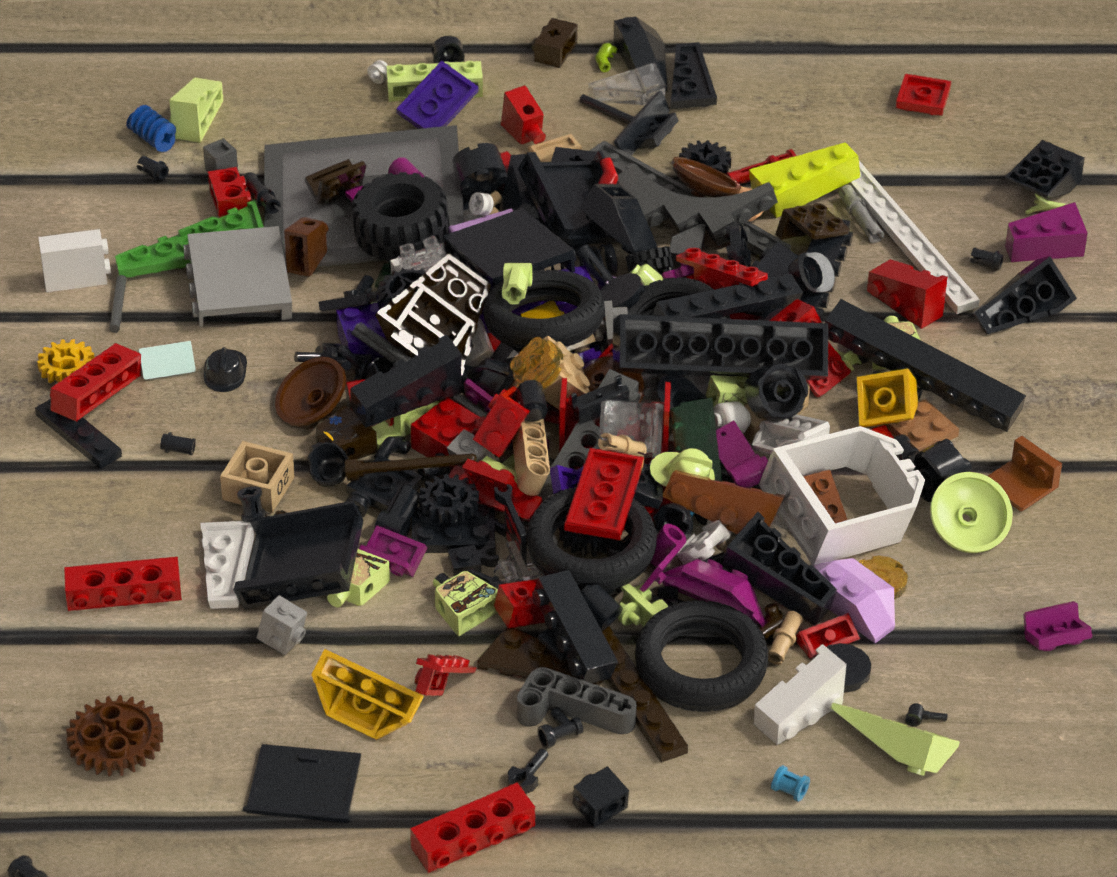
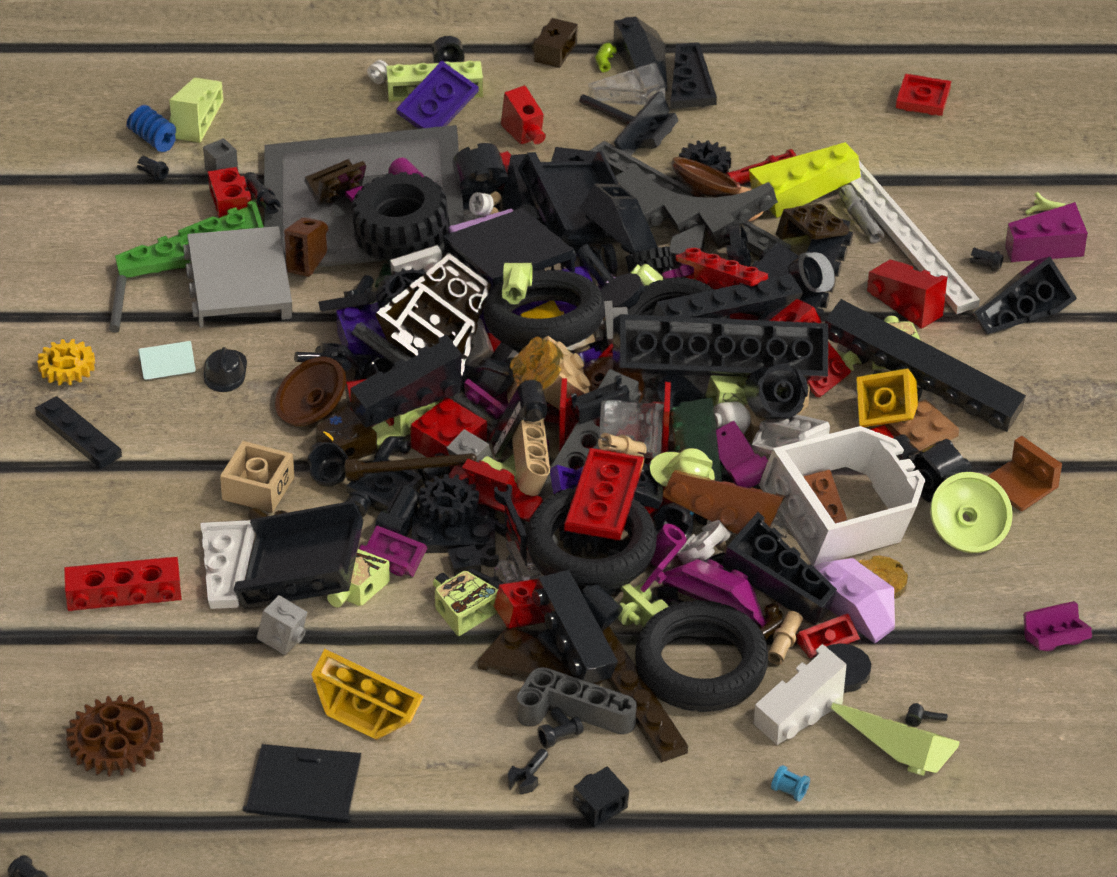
white brick [38,229,111,292] -> none
red brick [50,343,141,421] -> none
black pin [160,432,196,455] -> none
black bush [237,486,266,522] -> none
clear hips [397,236,446,272] -> none
red brick [410,782,535,873] -> none
red bracket [415,654,476,696] -> none
red bracket [473,386,530,458] -> none
tan tile [528,134,582,162] -> none
red arm [598,158,618,184] -> none
black slope [1005,140,1085,198] -> none

